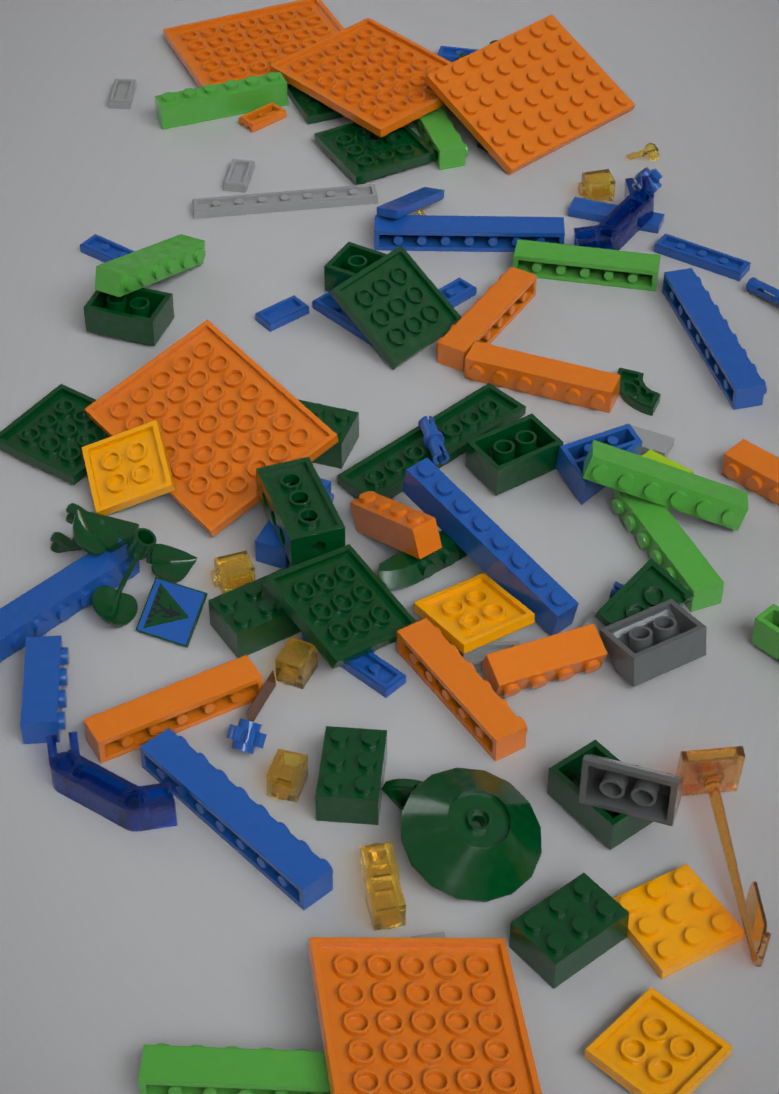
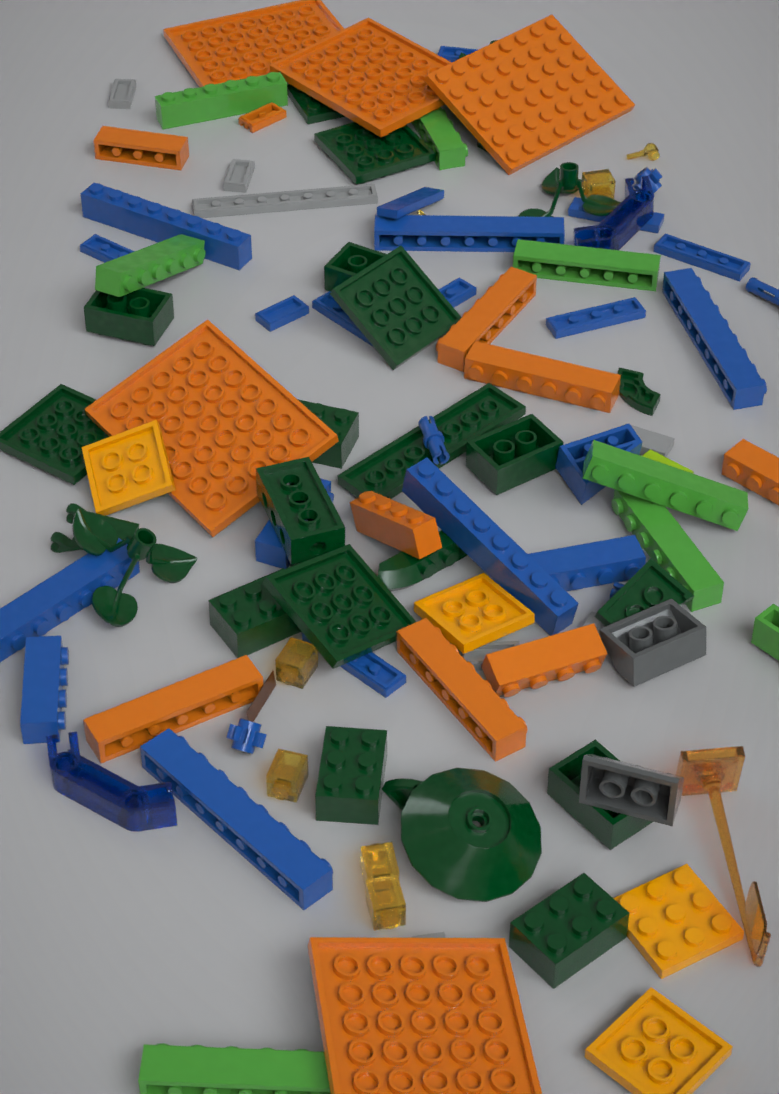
piece [135,577,208,648] -> none
clear yellow brick [211,550,255,594] -> none
none -> blue brick [80,182,252,271]
none -> orange brick [94,126,189,170]
none -> dark green plant [518,162,625,217]
none -> blue brick [528,535,646,591]
none -> blue tile [546,297,646,339]

